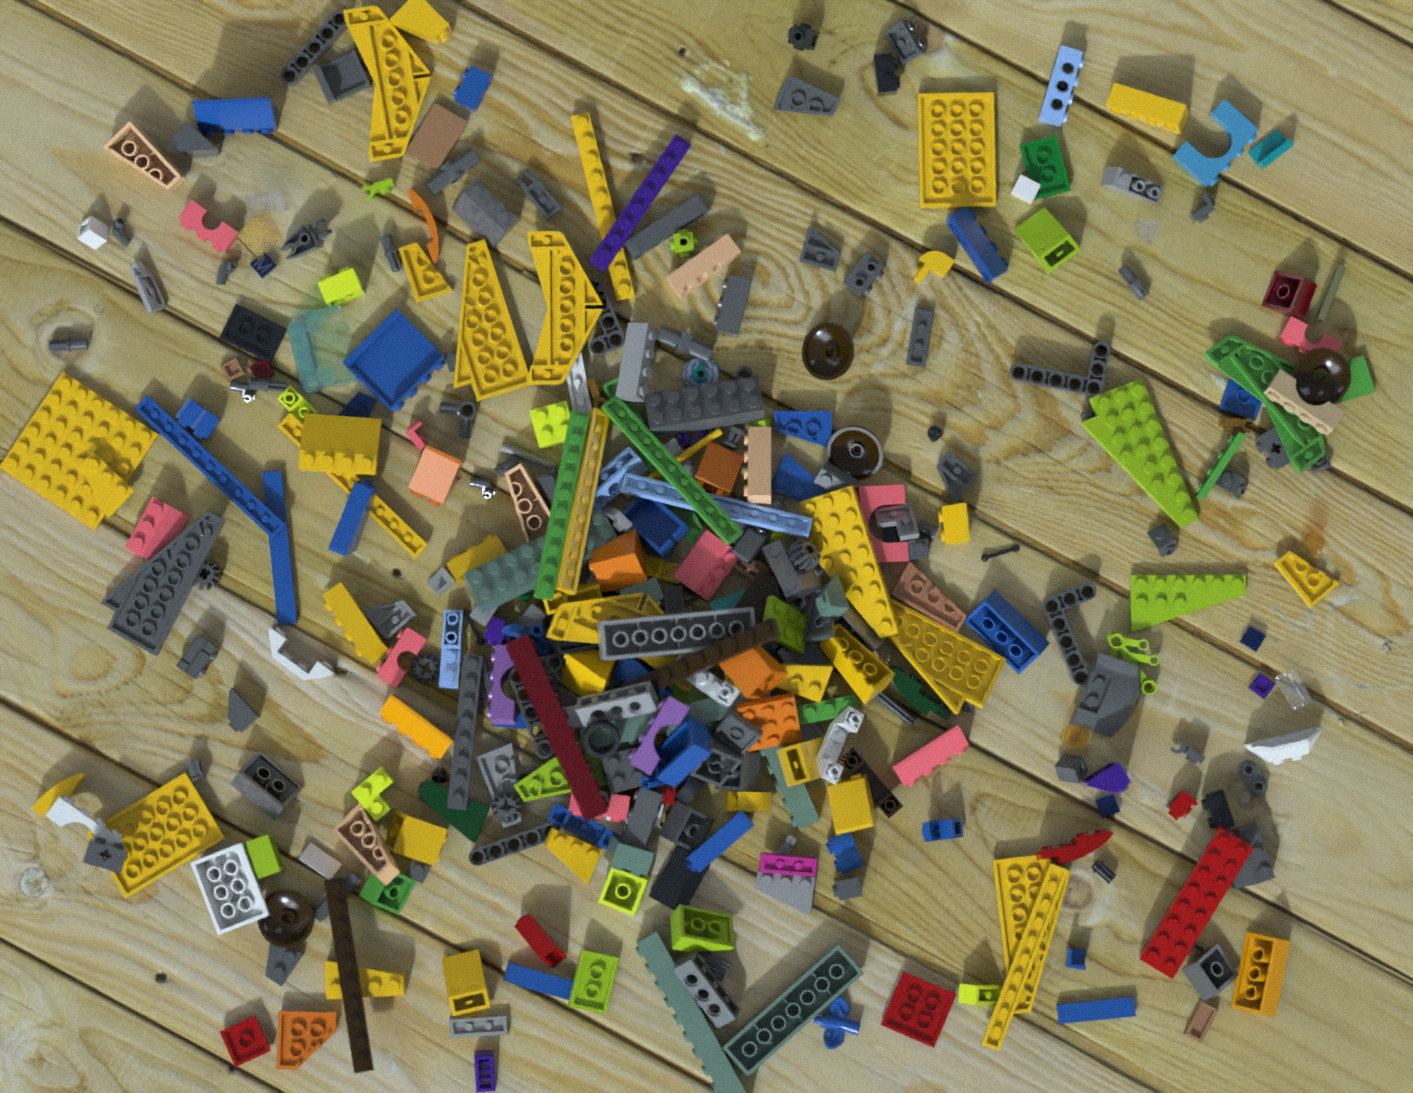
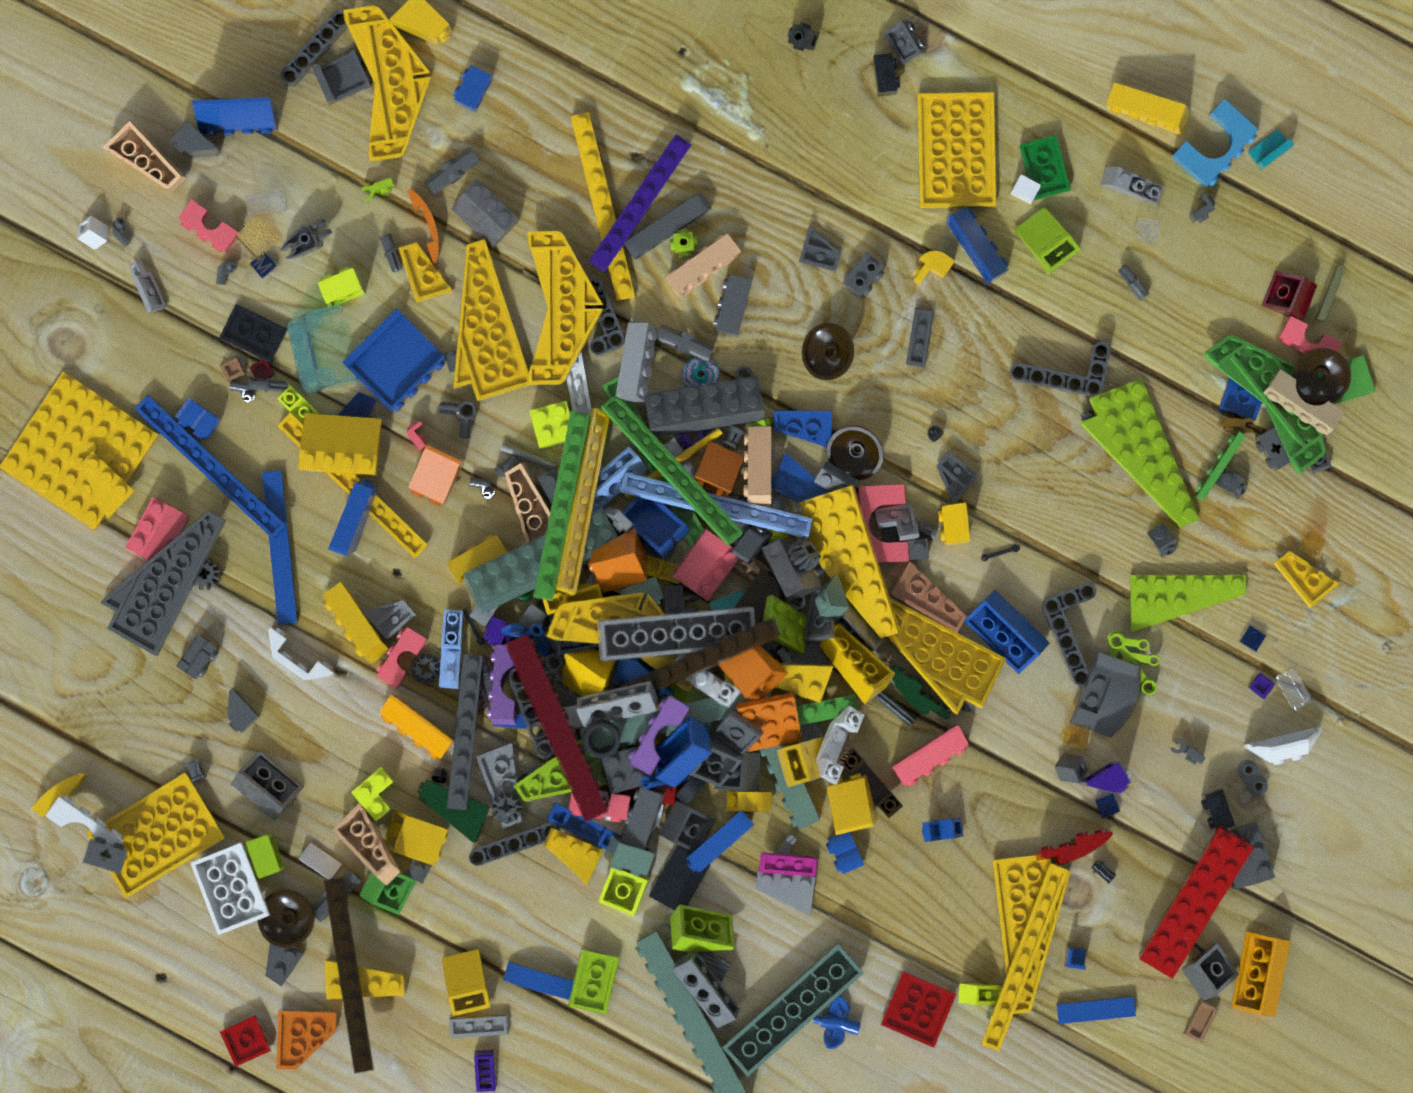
dark grey axle [49,337,88,352] -> none
medium nougat tile [406,103,468,171] -> none
light grey panel [427,567,456,596] -> none
red slope [514,913,567,969] -> none
dark grey hinge [515,169,562,221] -> none
pearl gold plate [587,377,607,409] -> none
dark grey wing [773,75,840,116] -> none
dark grey brick [832,875,863,901] -> none
light blue brick [1038,45,1085,127] -> none
red brick [1167,790,1198,820] -> none

